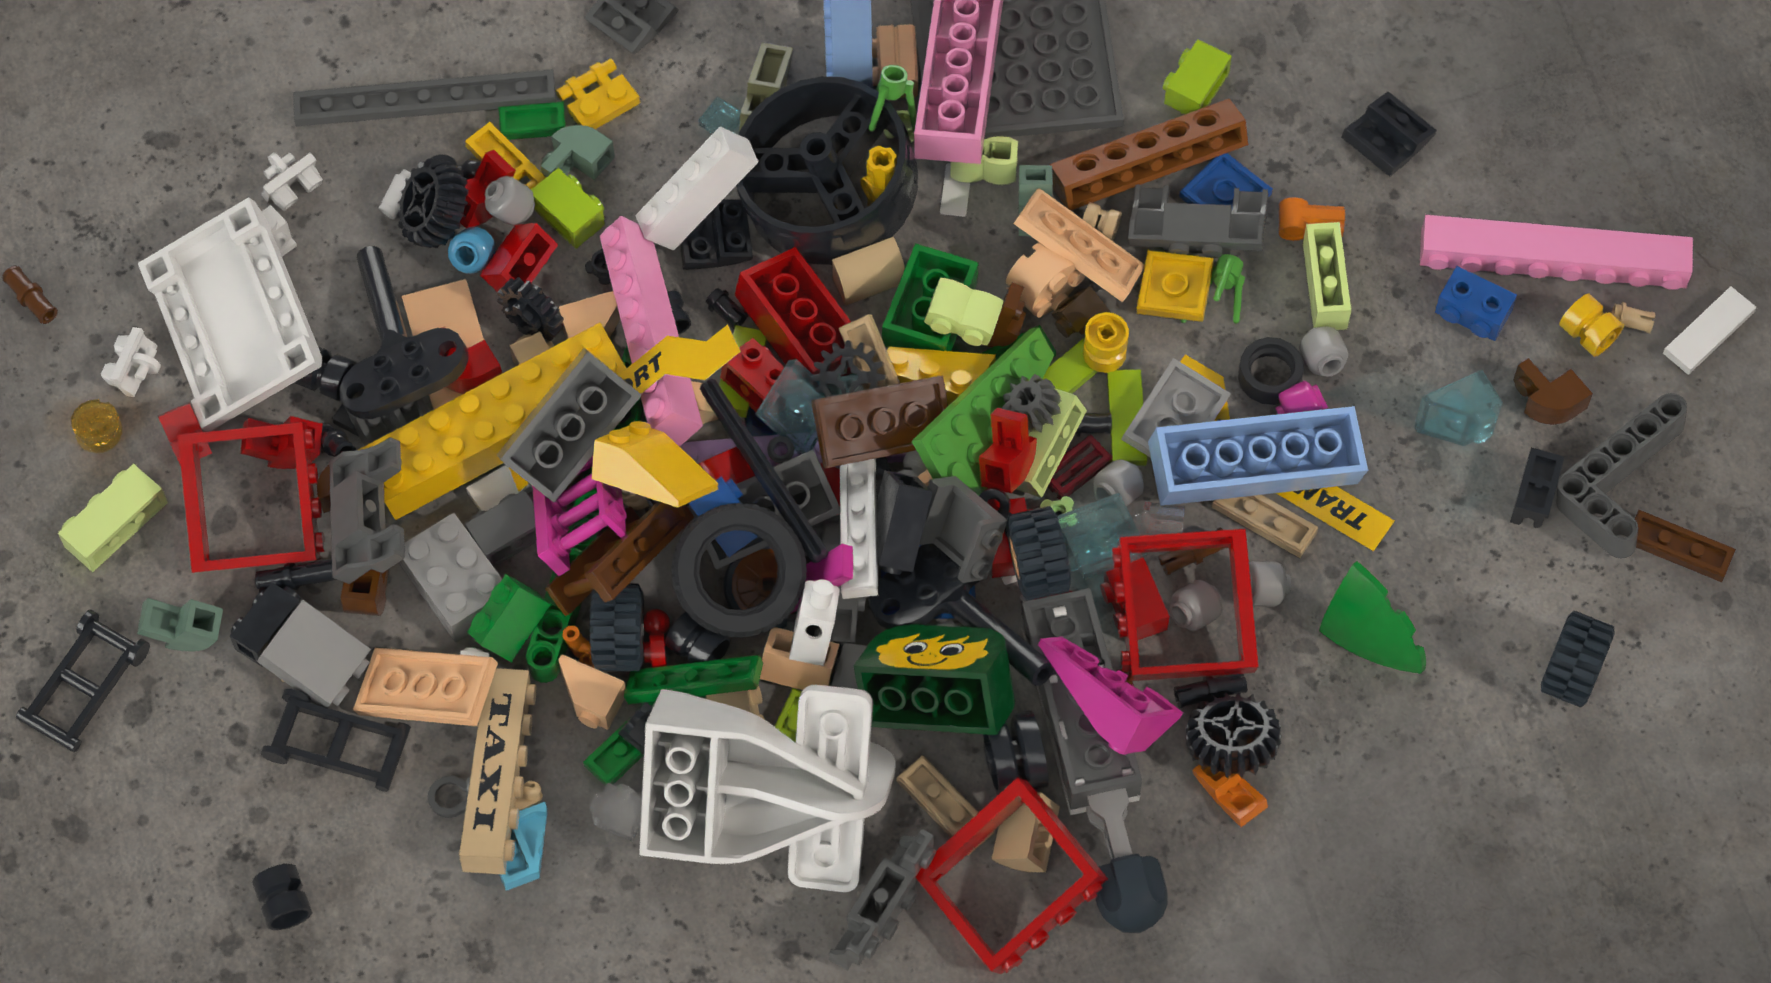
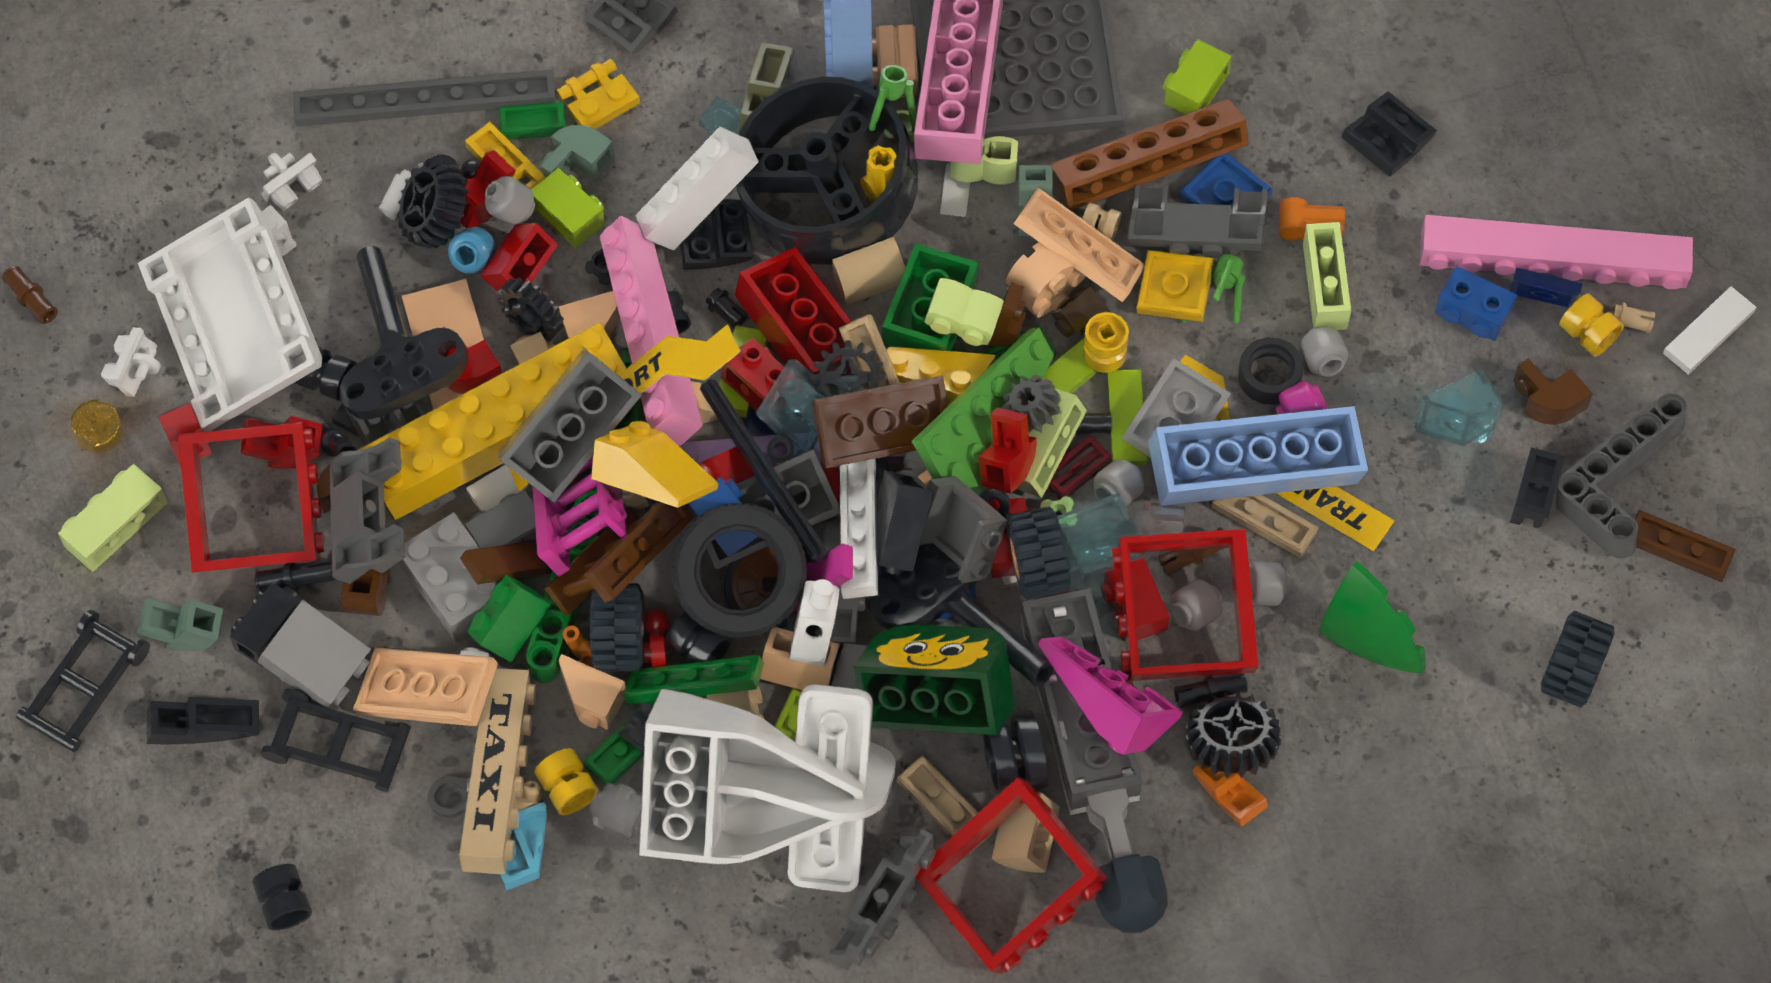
none -> black slope [147,697,259,745]
none -> reddish brown tile [460,540,553,585]
none -> yellow wheel [534,748,599,816]
none -> clear blue plate [1509,267,1583,308]

